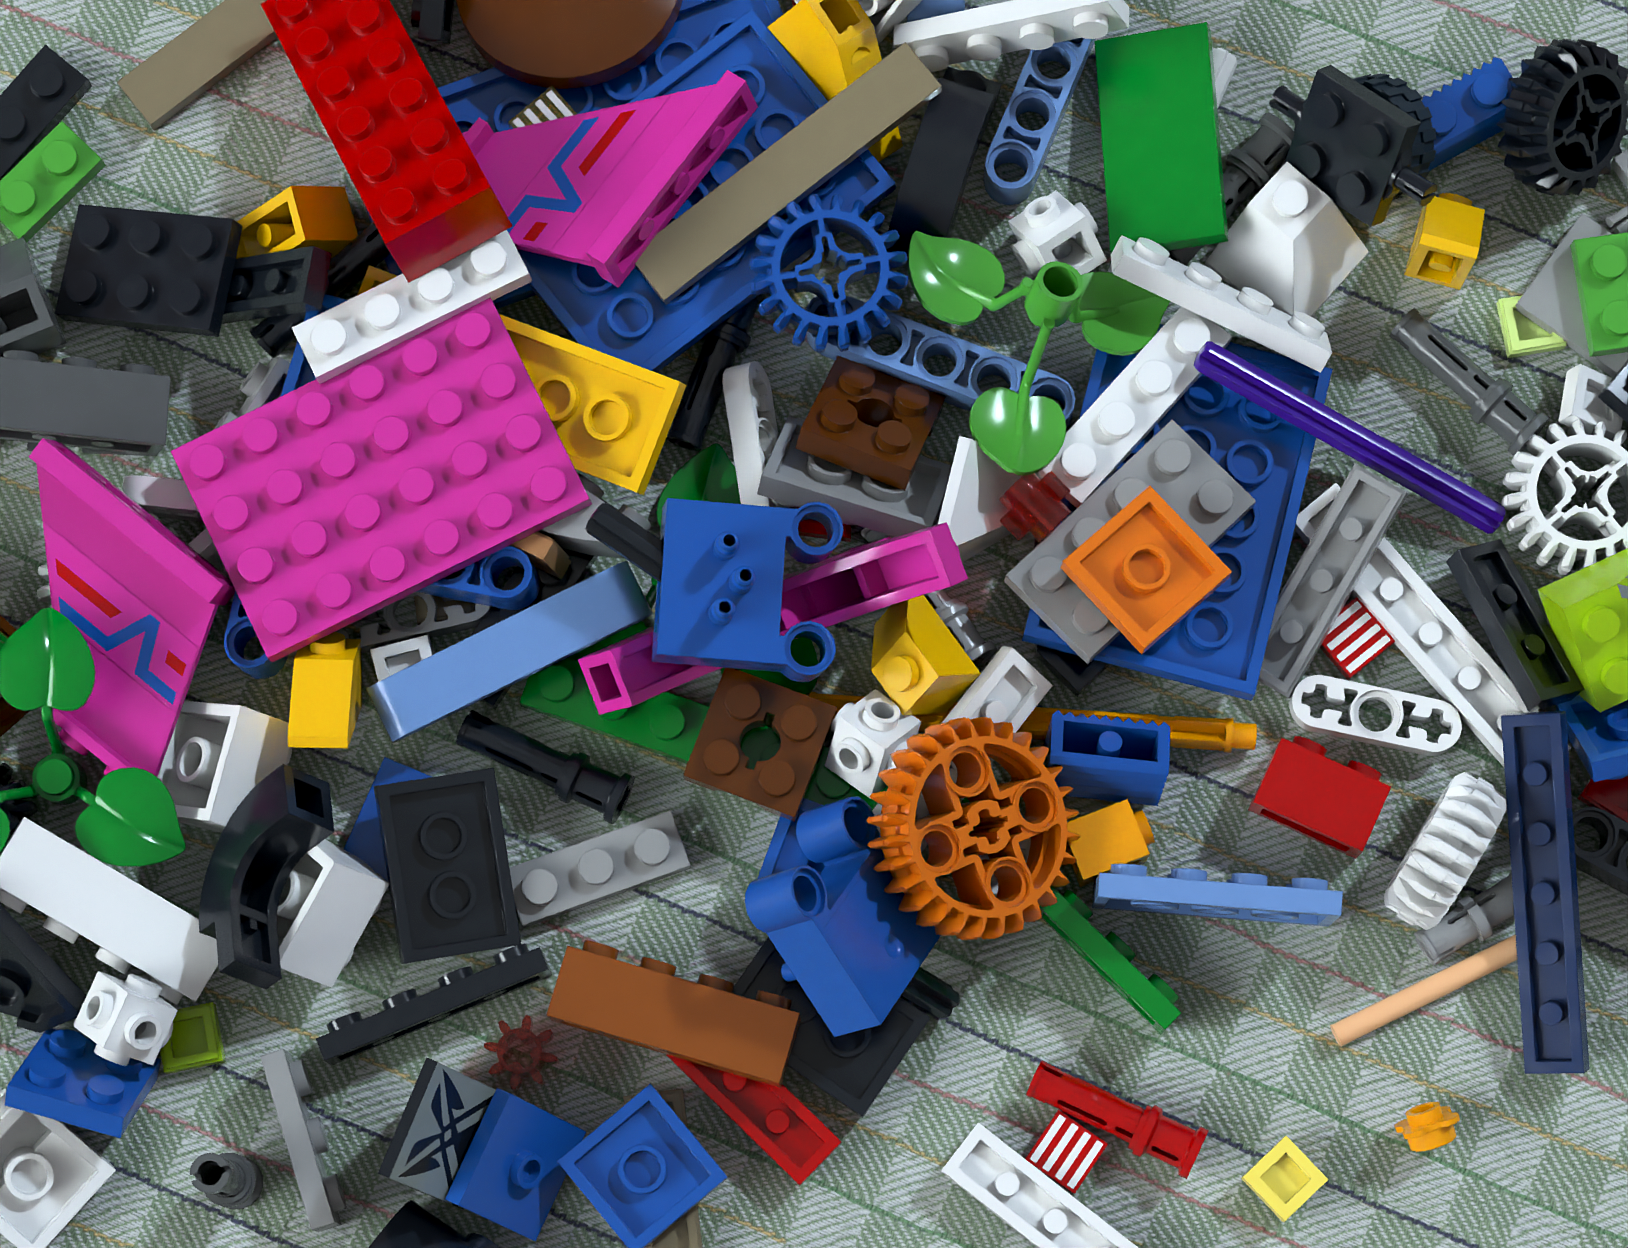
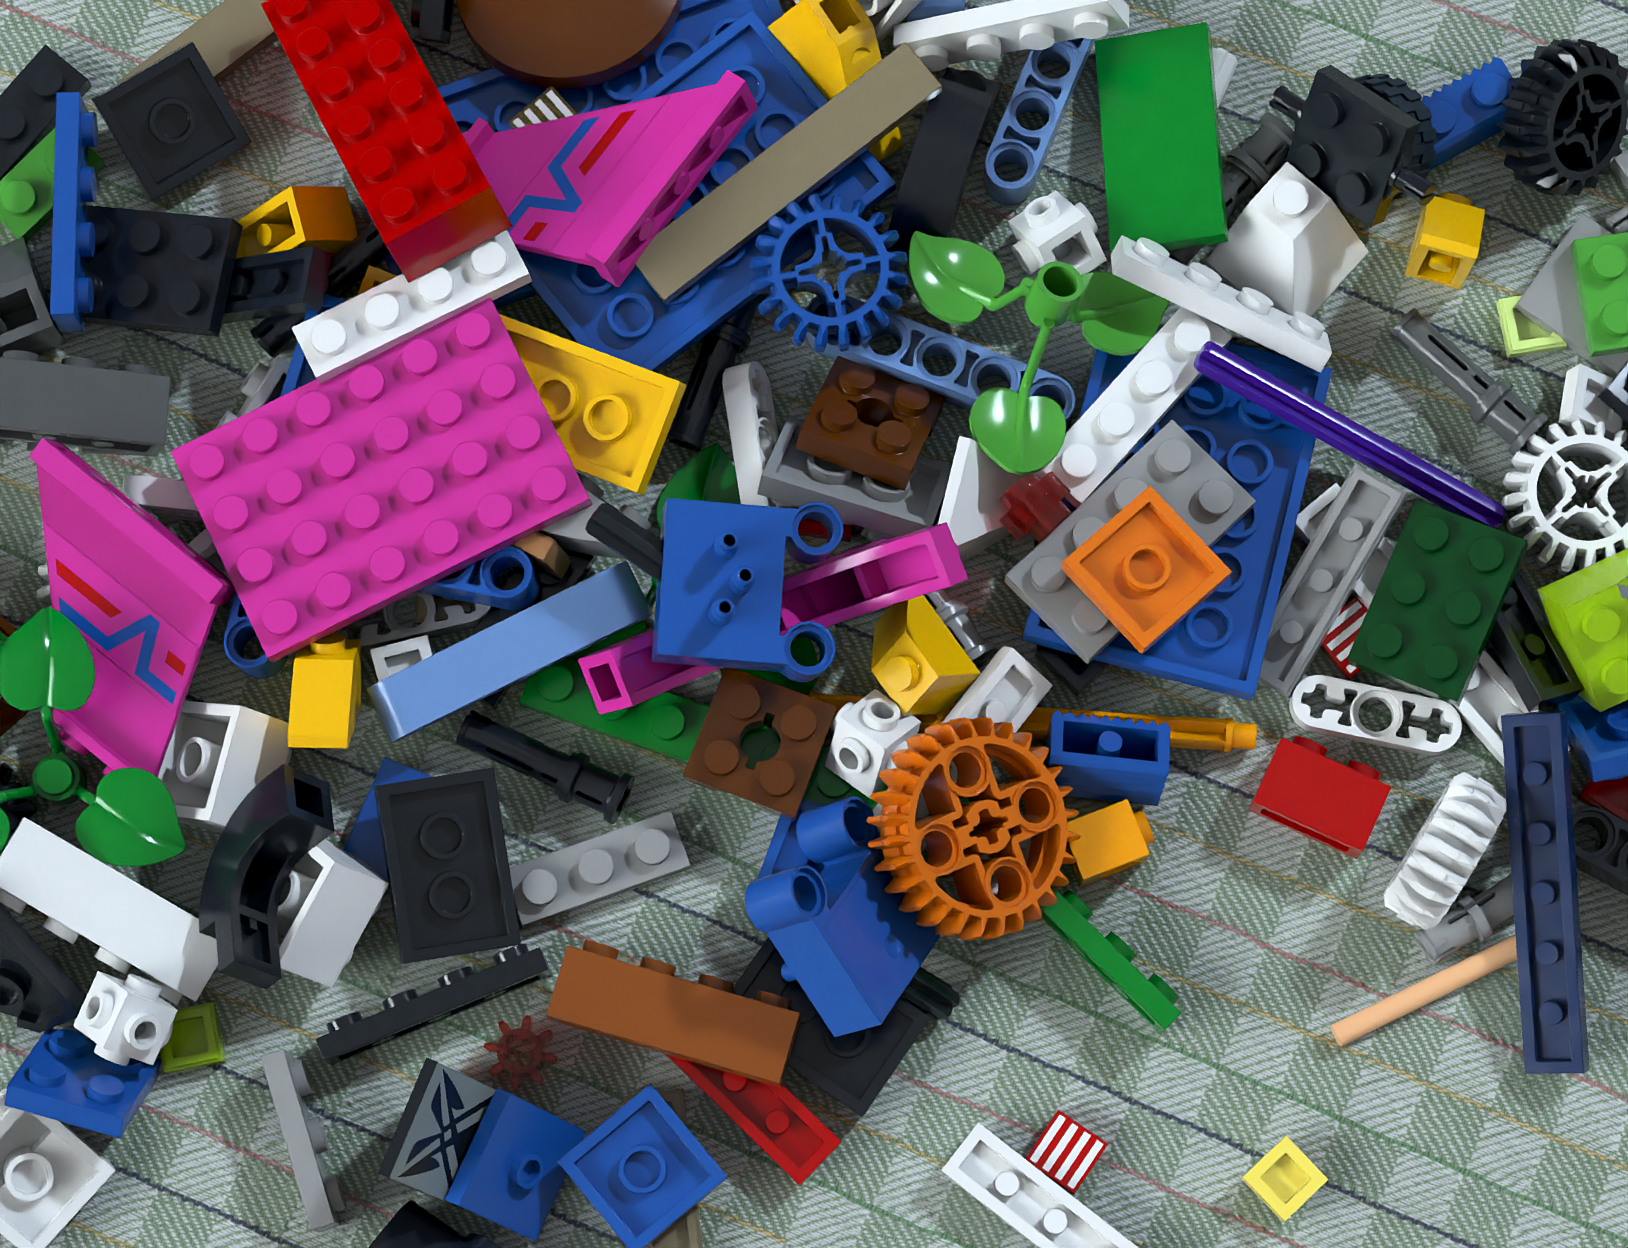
dark grey pin [190,1153,263,1210] -> none
red pin [1026,1060,1209,1179] -> none
medium blue plate [1092,864,1343,927] -> none
light orange plate [1394,1102,1460,1152] -> none
none -> blue plate [50,92,98,332]
none -> black plate [91,41,252,200]
none -> dark green plate [1347,499,1528,707]

